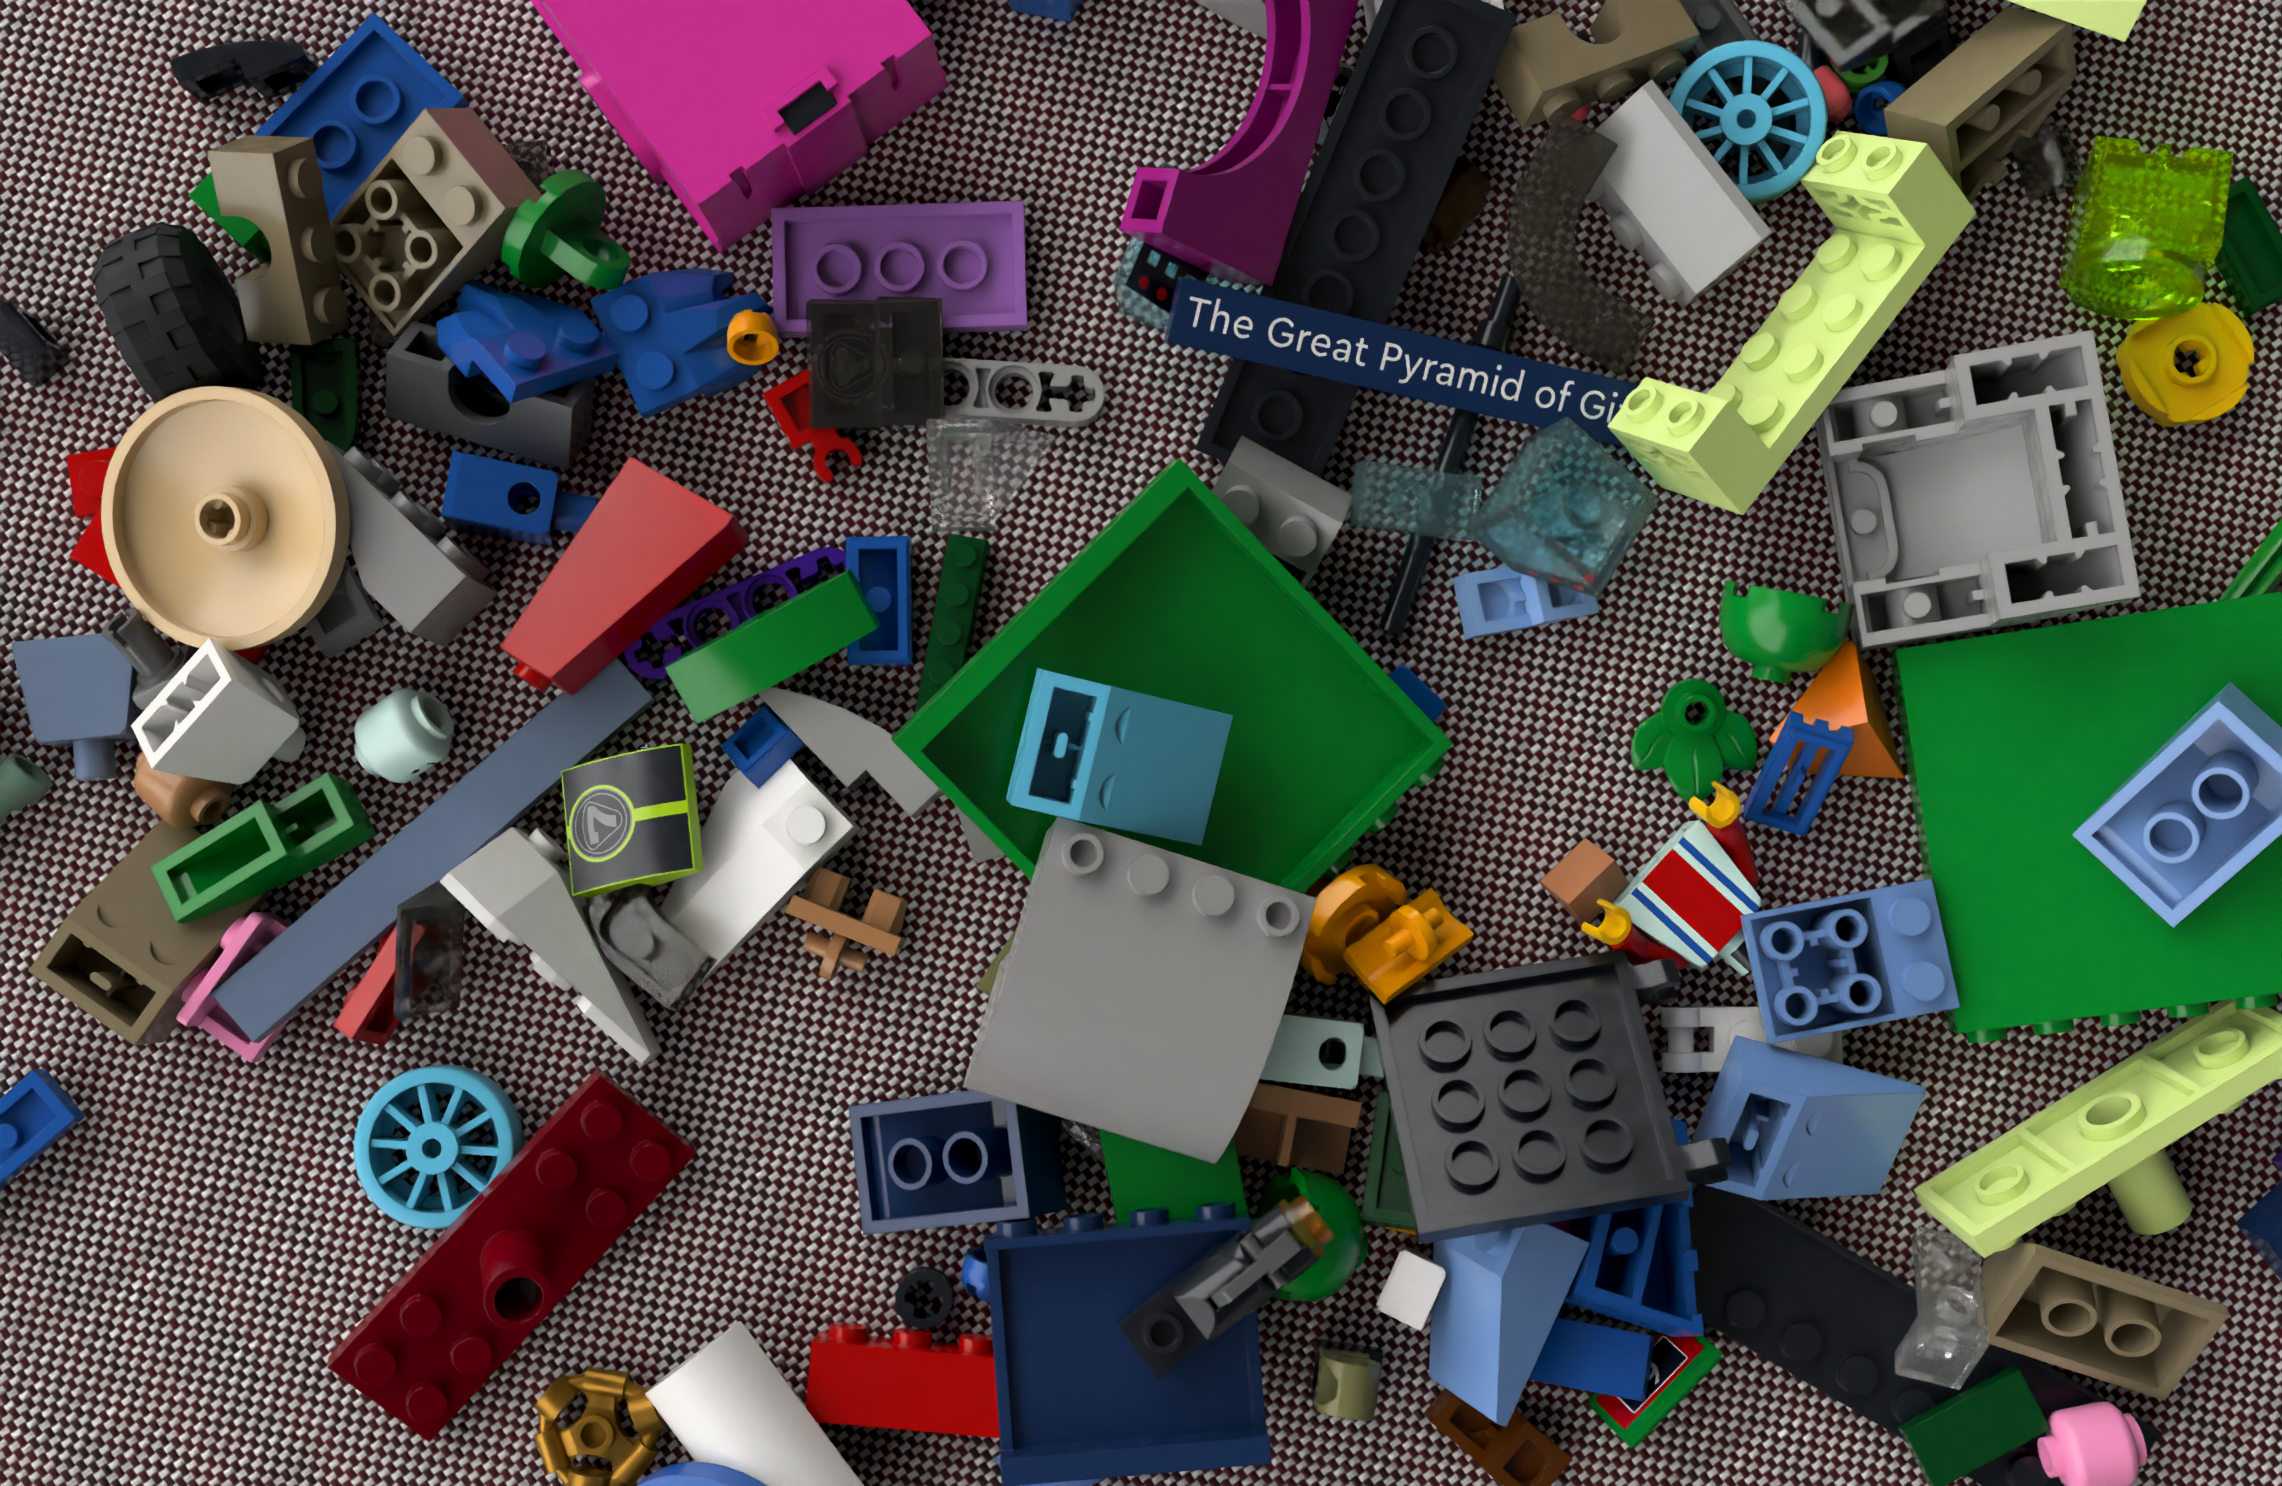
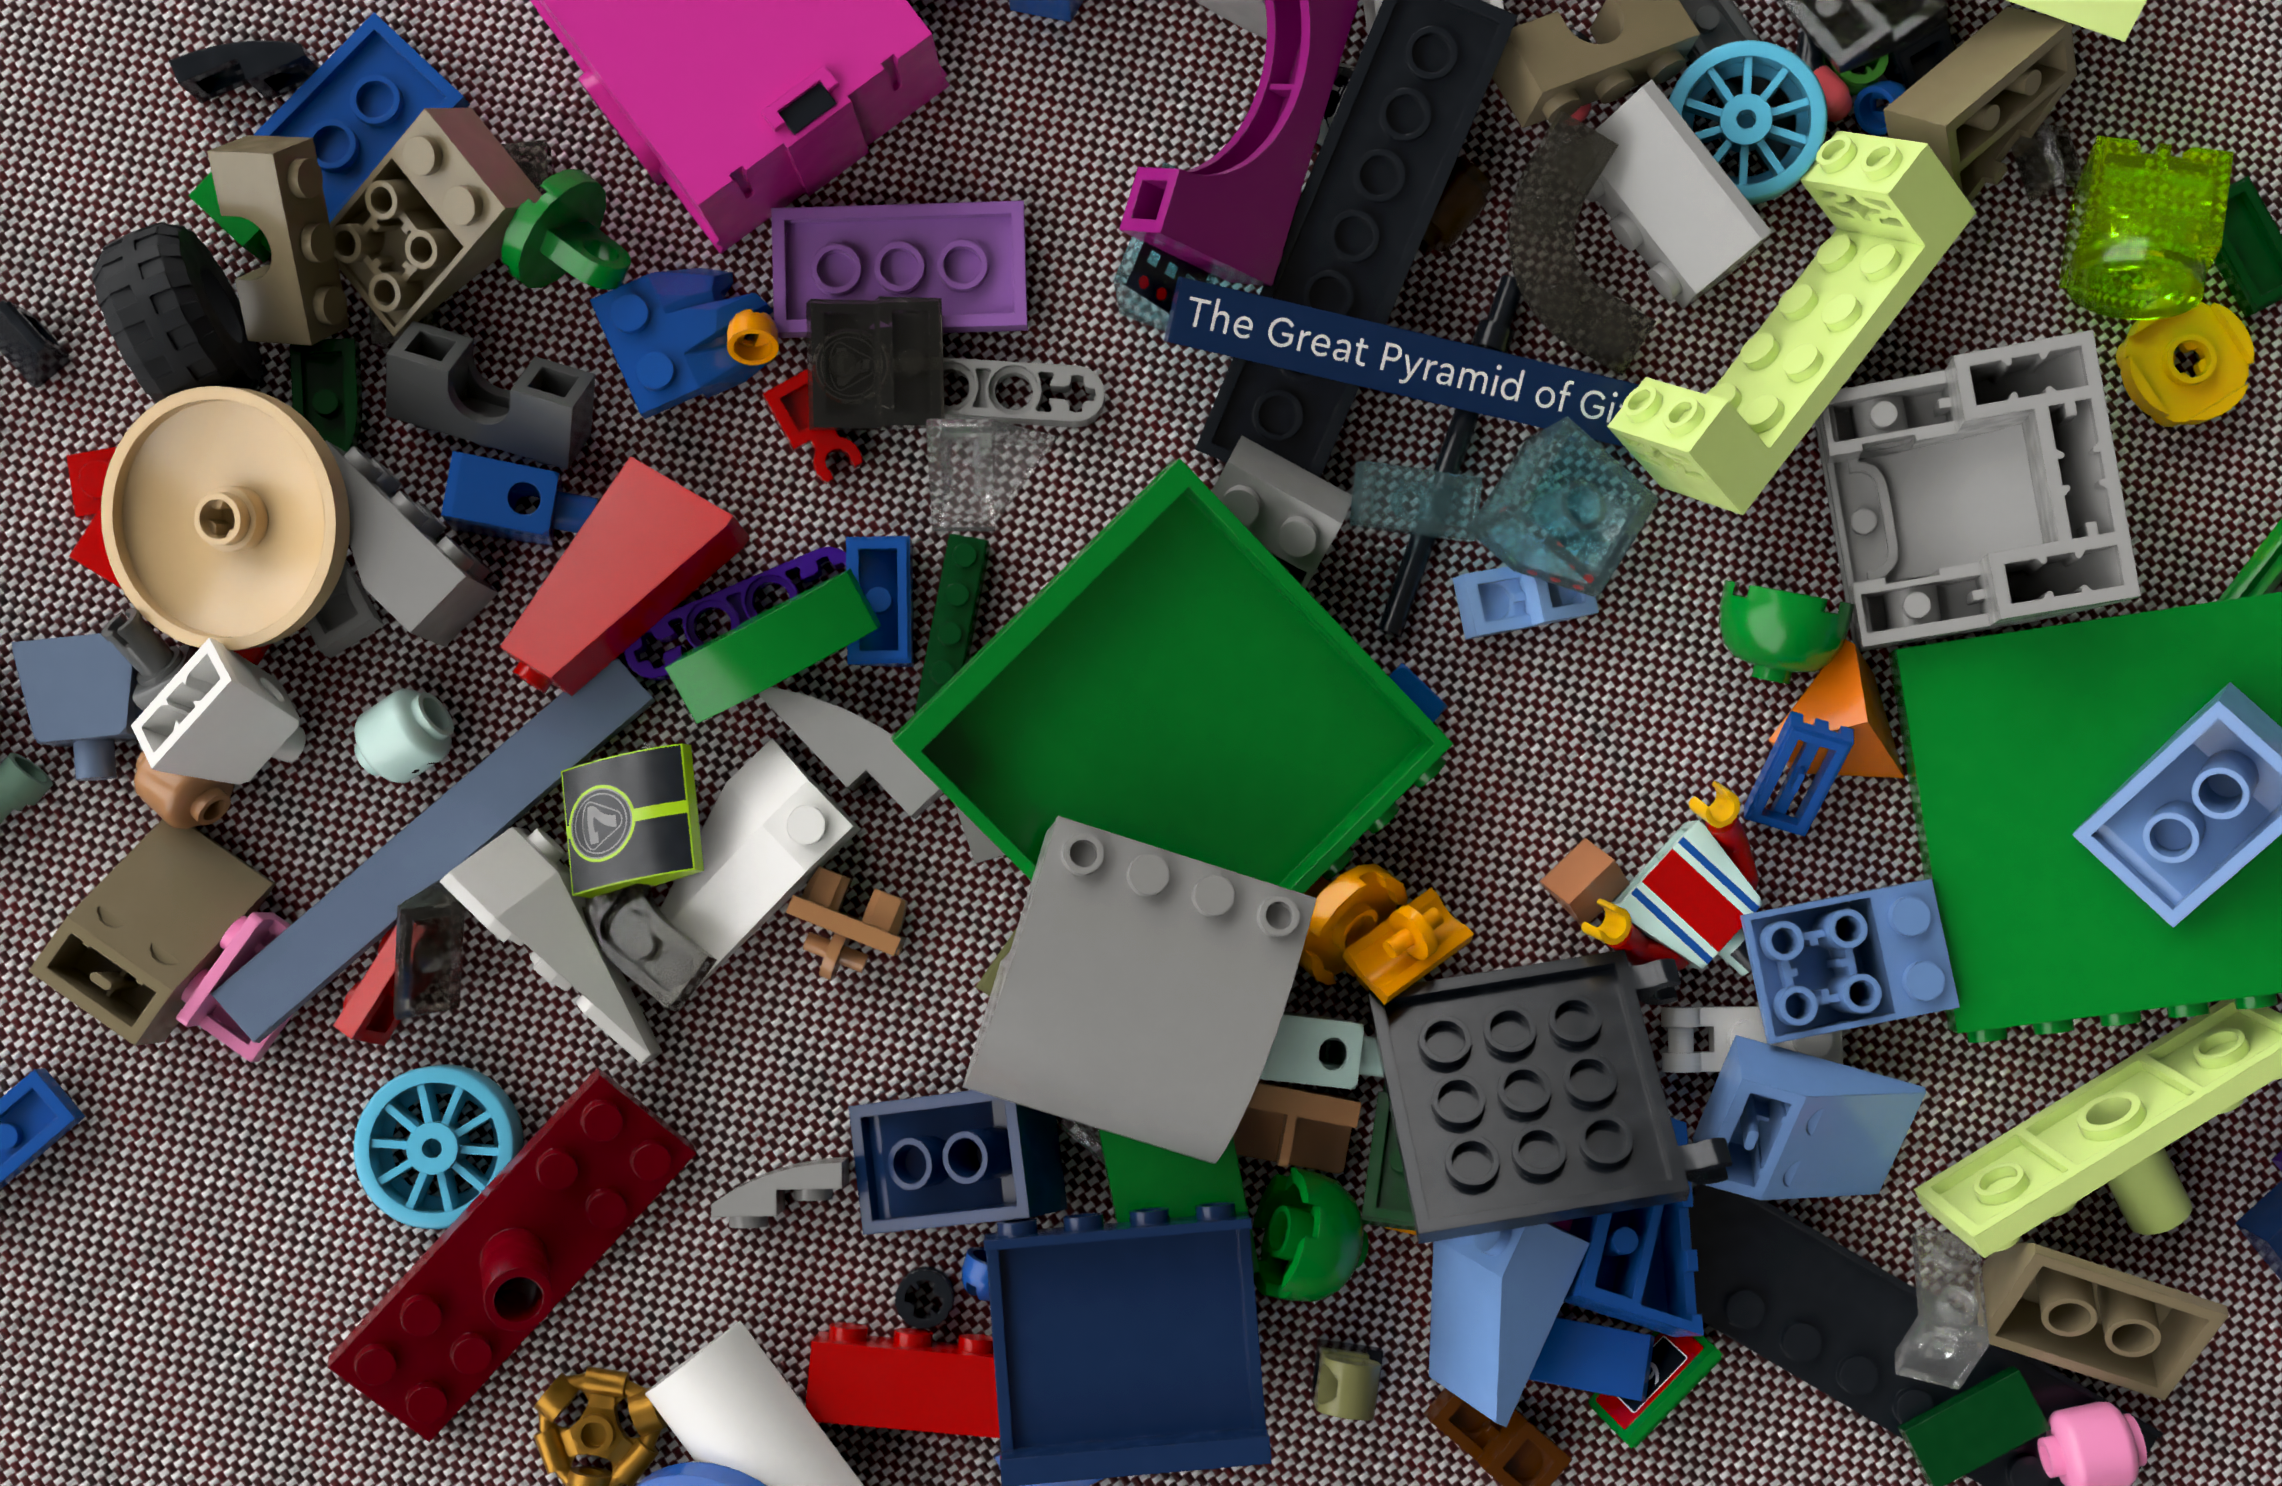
green slope [150,771,377,924] -> none
blue plate [436,279,620,403] -> none
blue tile [721,703,804,789] -> none
medium azure slope [1006,668,1233,845] -> none
black plate [1117,1194,1336,1379] -> none
white slope [1376,1247,1446,1331] -> none
green plate [1631,678,1758,804] -> none
none -> light grey slope [711,1157,849,1228]

